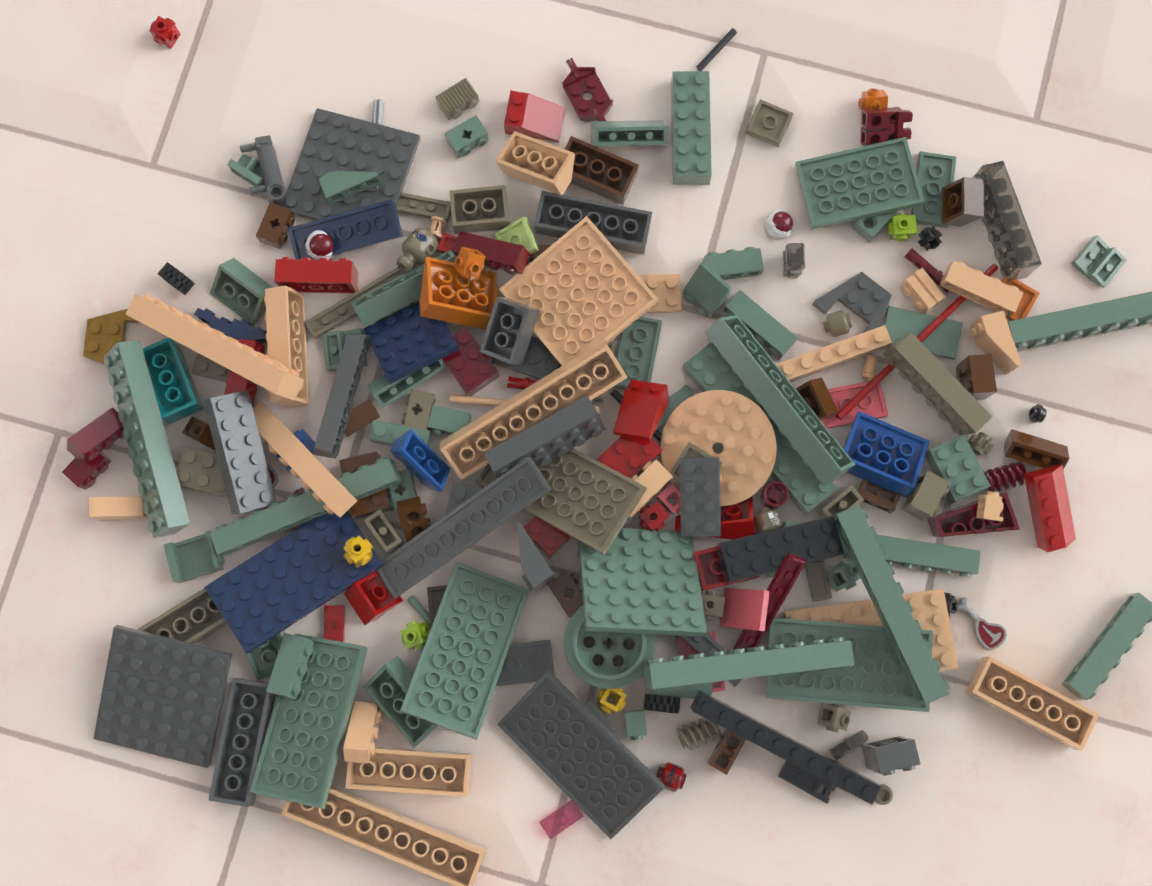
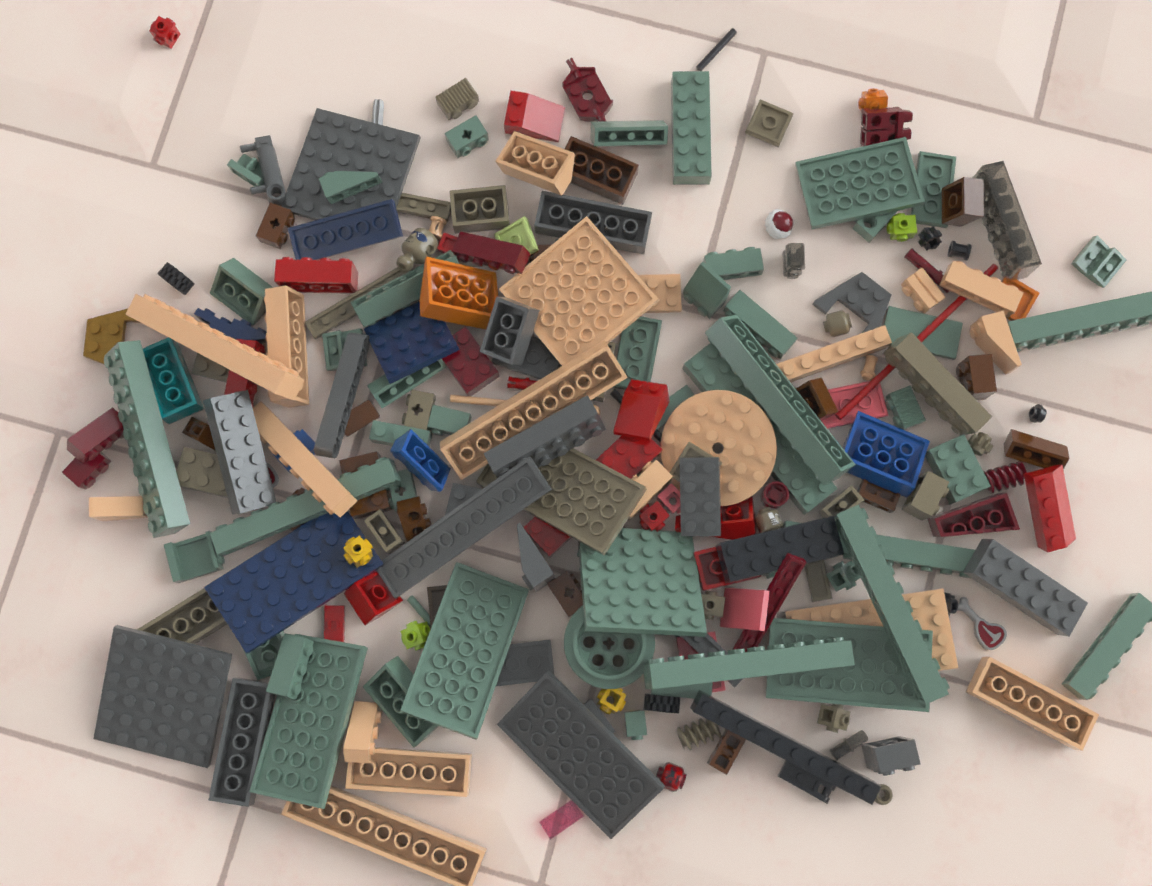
dark red hair [305,230,334,260] -> none
orange brick [455,247,486,279] -> none
light nougat brick [976,491,1003,521] -> none
none -> sand green brick [885,386,926,430]
none -> black bush [948,240,972,261]
none -> dark grey brick [963,539,1088,637]

